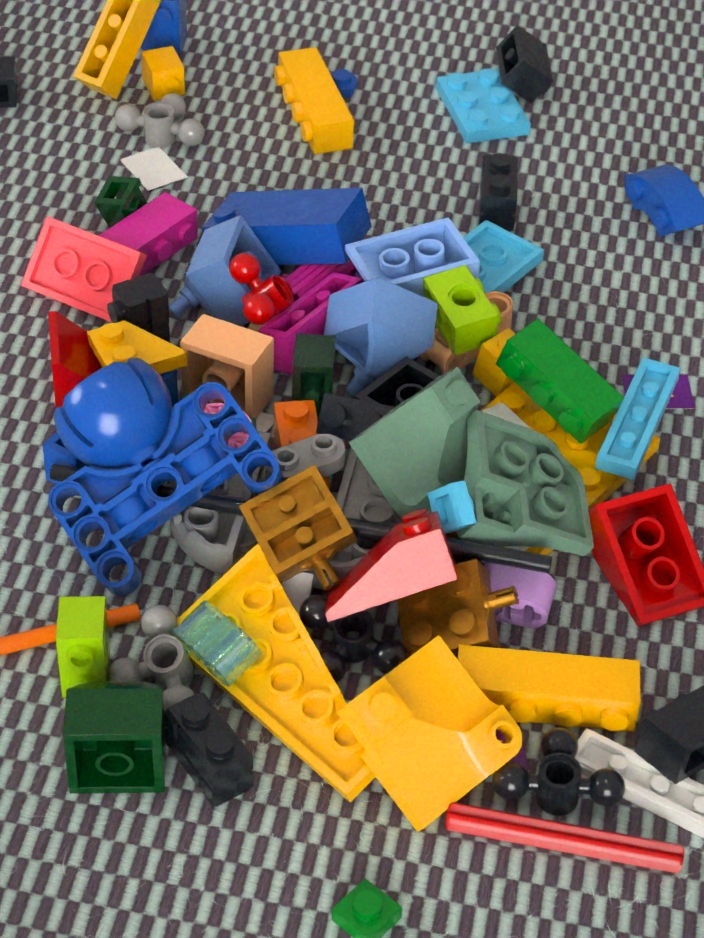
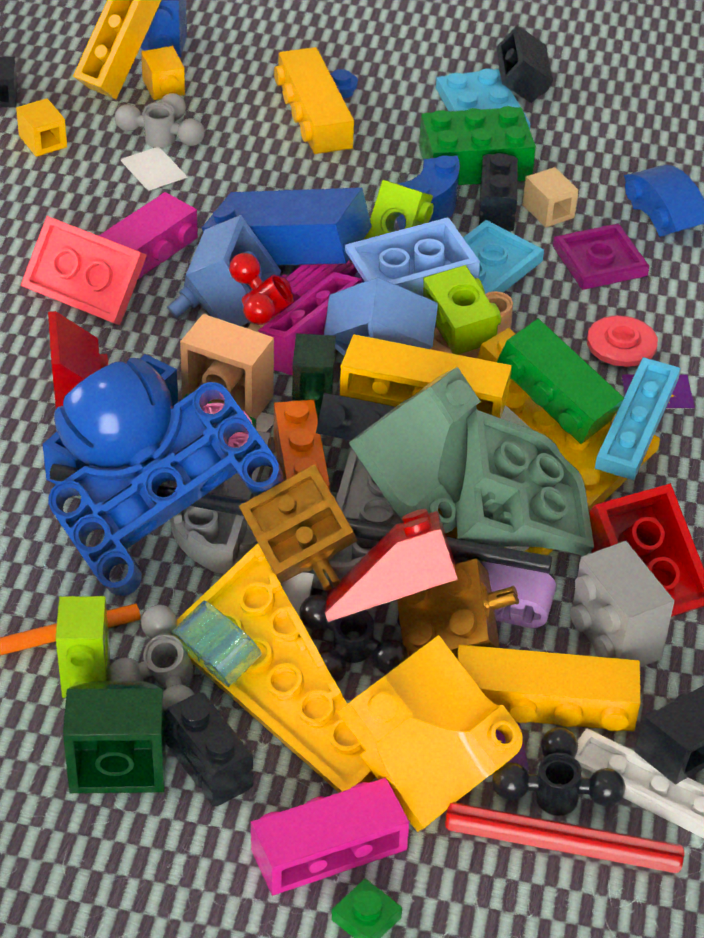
yellow wing [87,320,188,374] -> none
dark green brick [94,176,148,228] -> none
black brick [107,273,170,343] -> none
light grey plate [265,434,345,481] -> none
medium azure plate [427,480,477,534] -> none
none -> yellow brick [16,98,67,157]
none -> dark pink brick [251,777,409,896]
none -> yellow brick [340,334,512,418]
none -> lime brick [364,180,434,239]
none -> blue brick [396,156,460,230]
none -> green brick [419,106,536,185]
none -> tan brick [522,167,579,228]
none -> magenta tile [553,223,650,290]
none -> light grey brick [570,541,675,667]
none -> coral wheel [587,315,658,367]

